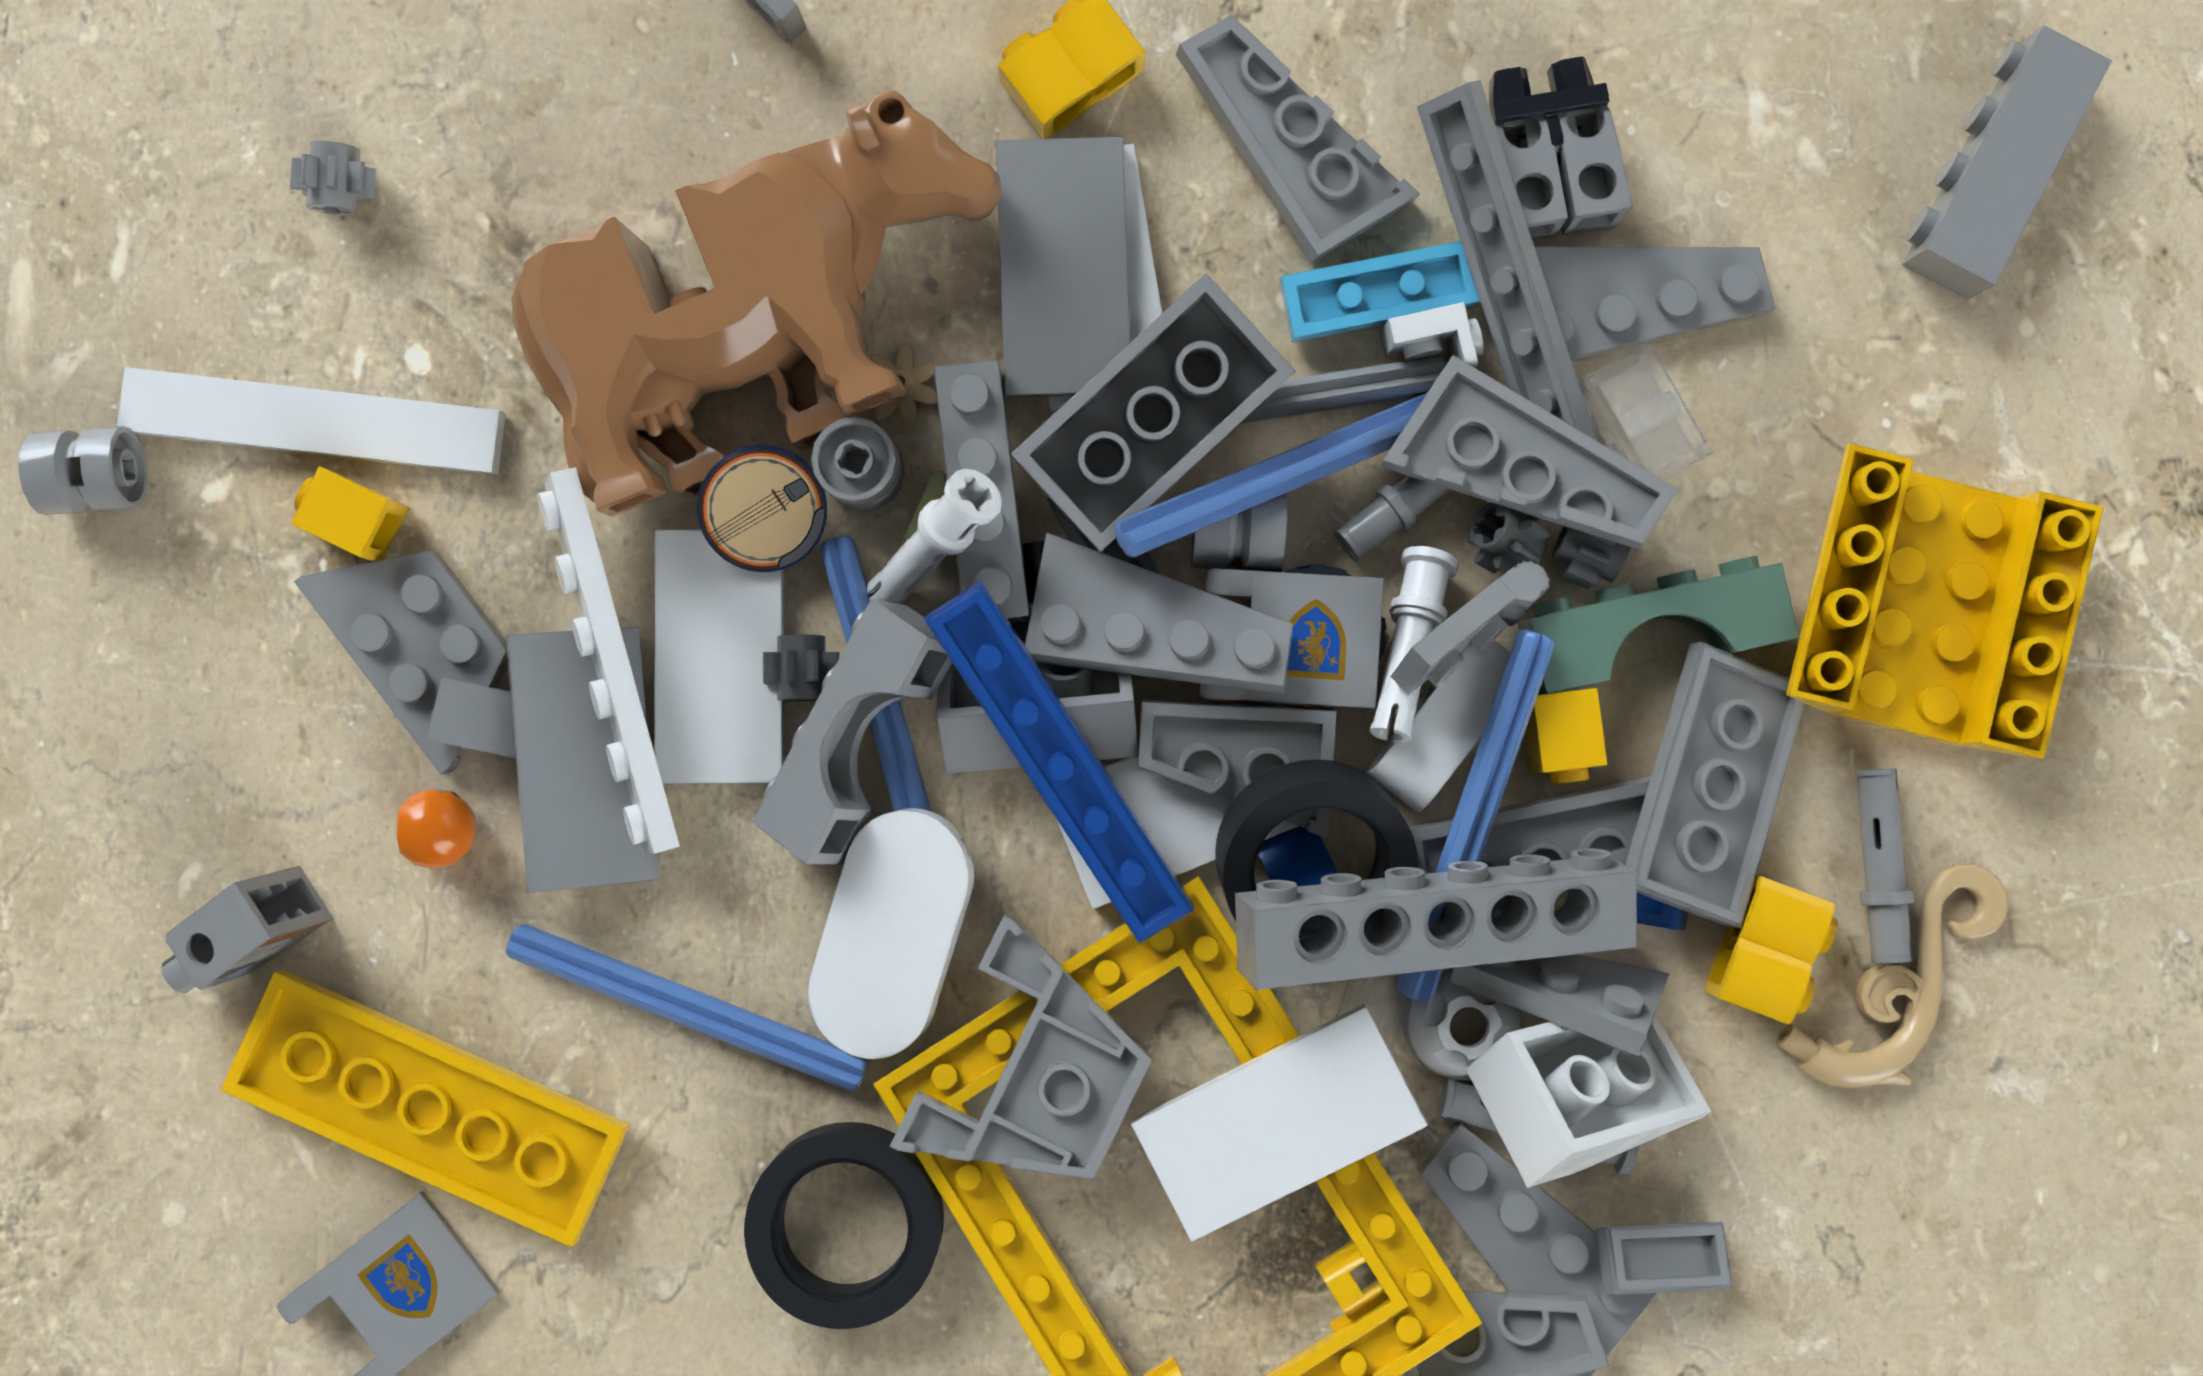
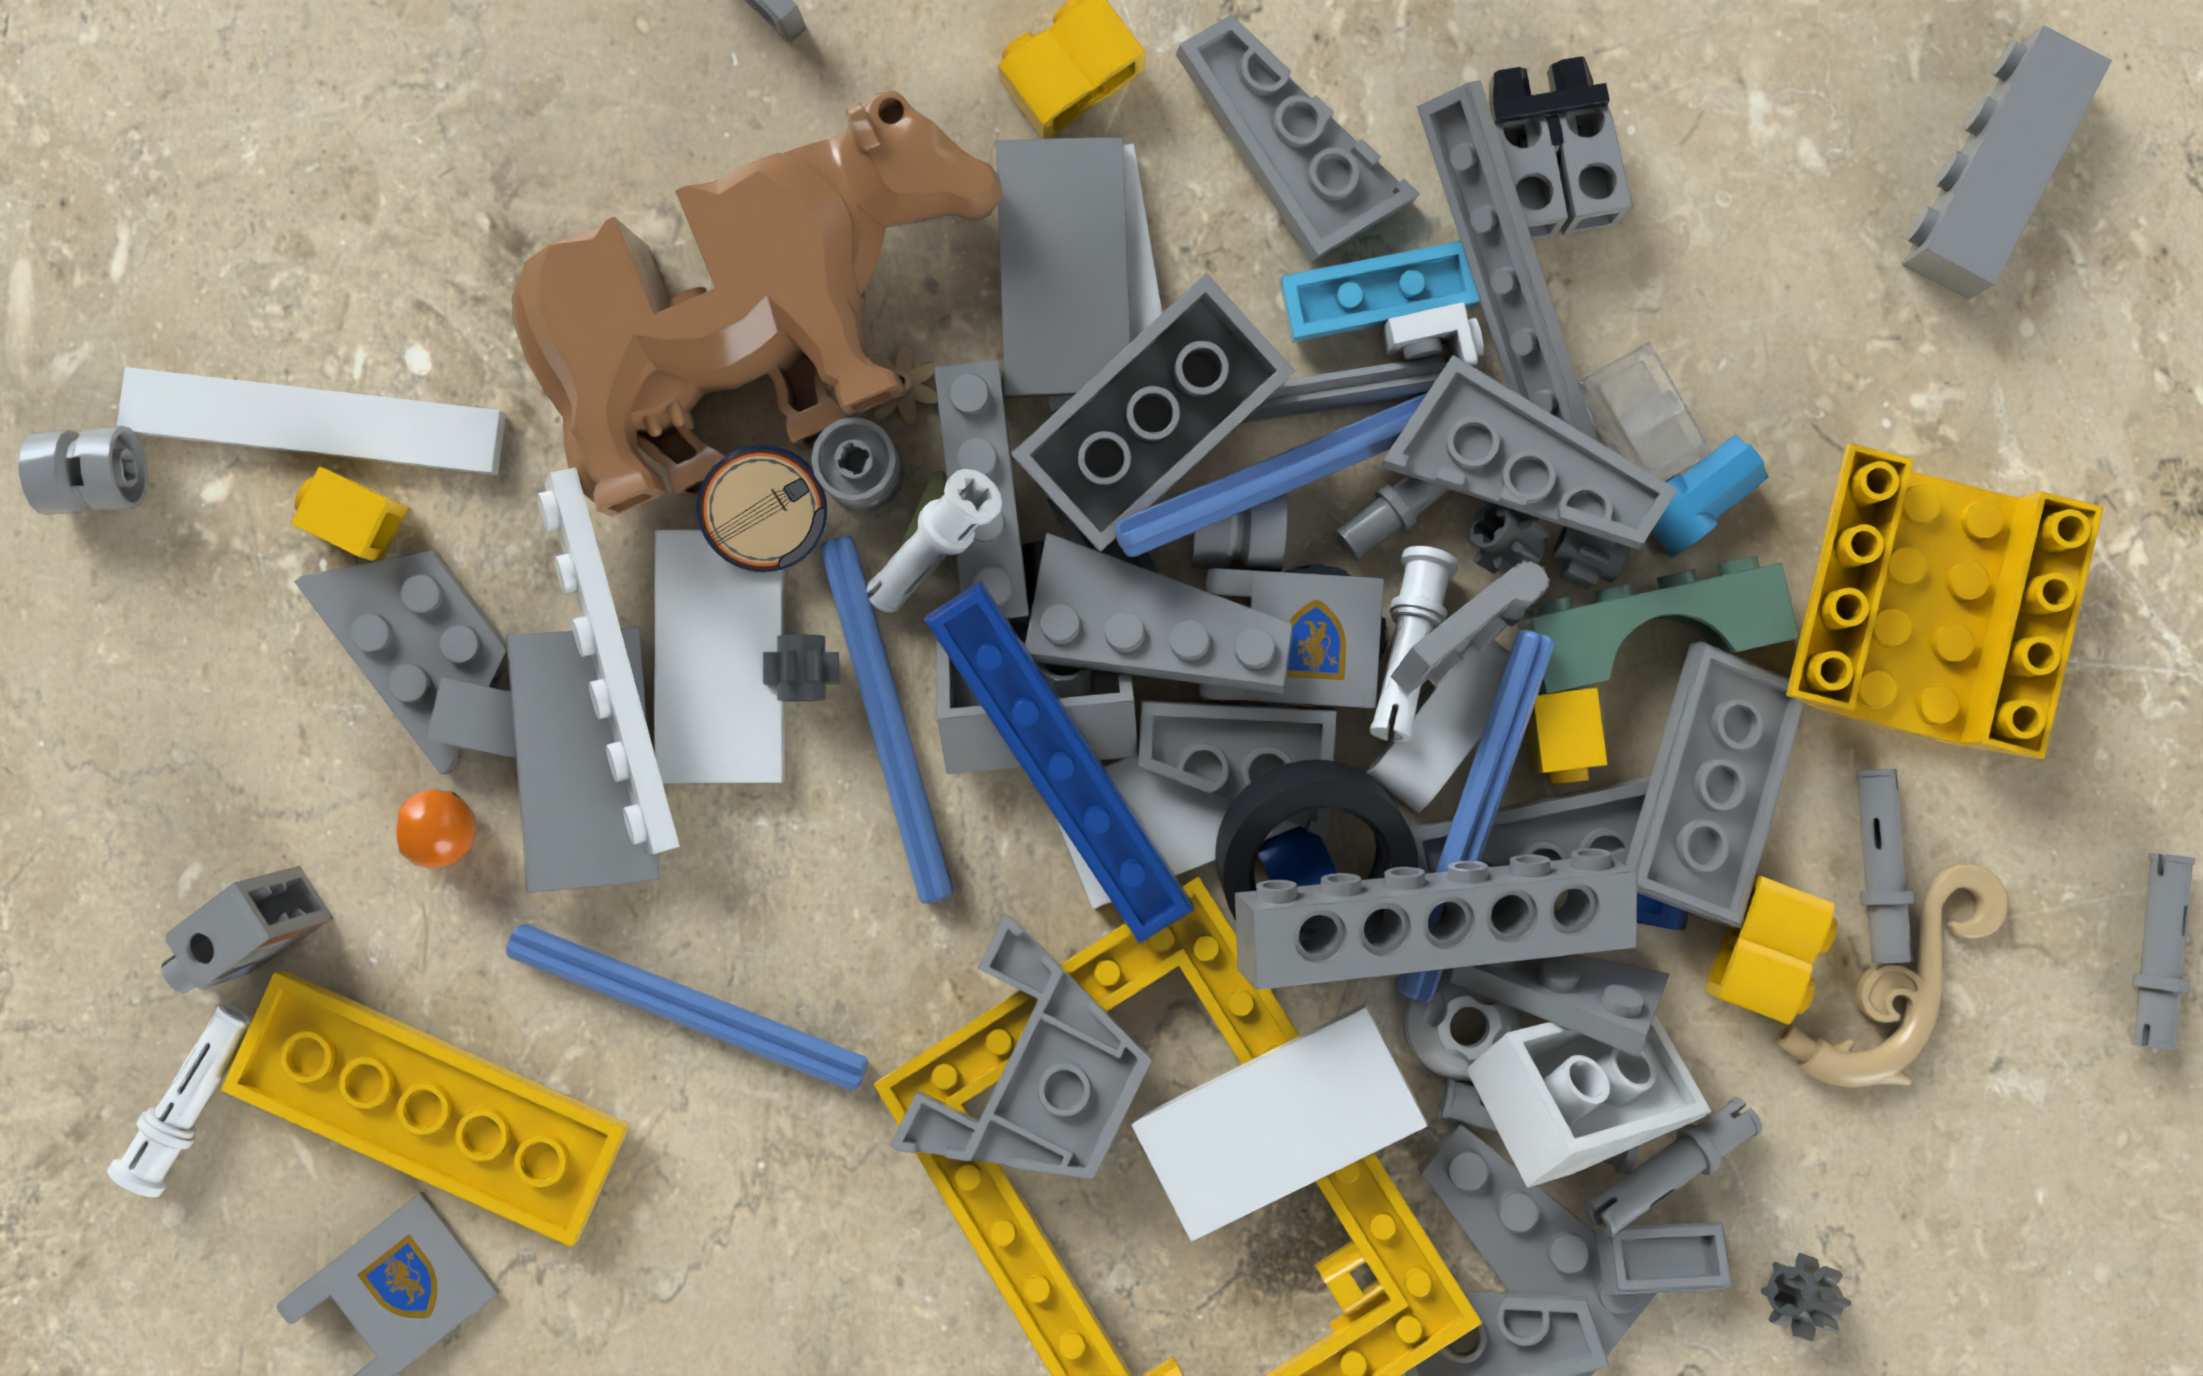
light grey gear [290,141,376,216] -> none
black tyre [744,1122,944,1329] -> none
light grey arch [752,598,952,865] -> none
white tile [808,808,974,1059] -> none
light grey wing [1535,247,1775,362] -> none
none -> white pin [107,1004,253,1197]
none -> light grey pin [1584,1097,1762,1238]
none -> dark azure piece [1651,435,1769,558]
none -> dark grey gear [1761,1253,1851,1341]
none -> light grey pin [2132,853,2195,1051]

